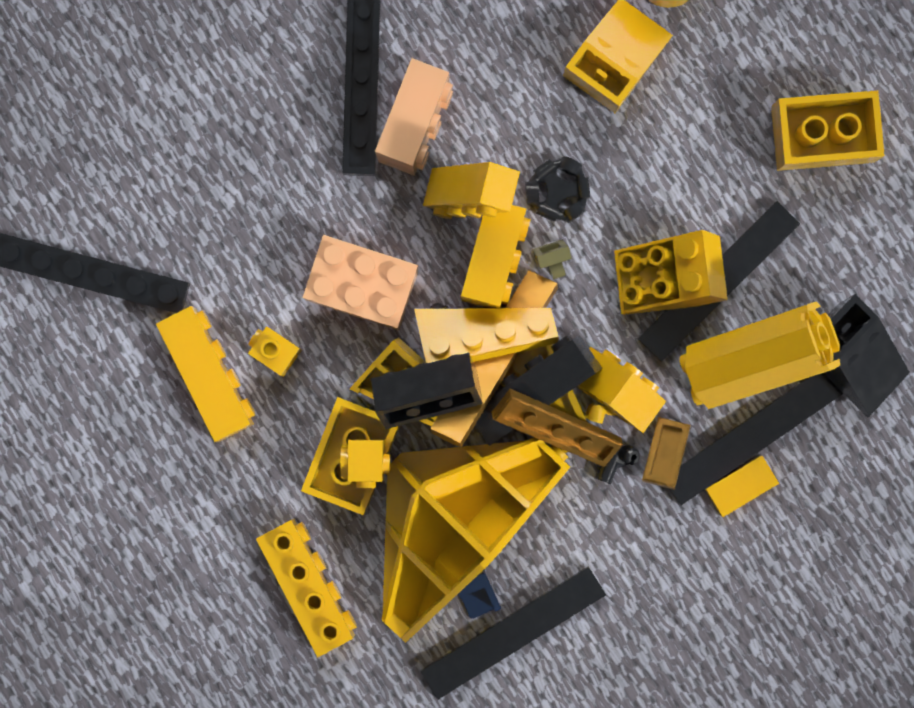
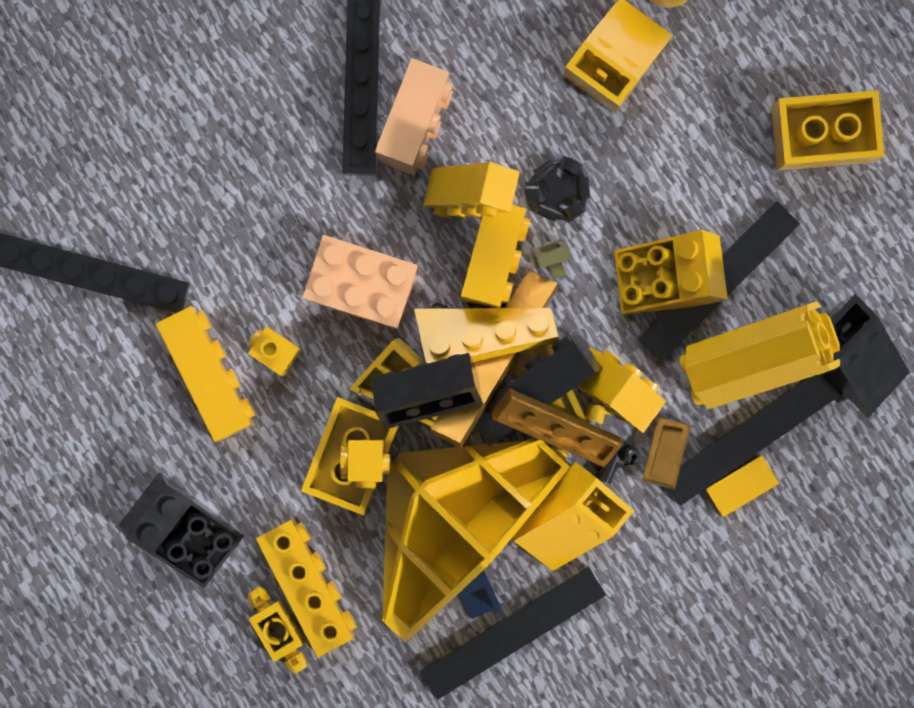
none -> black slope [119,472,244,588]
none -> yellow piece [248,586,307,674]
none -> yellow slope [512,461,634,571]

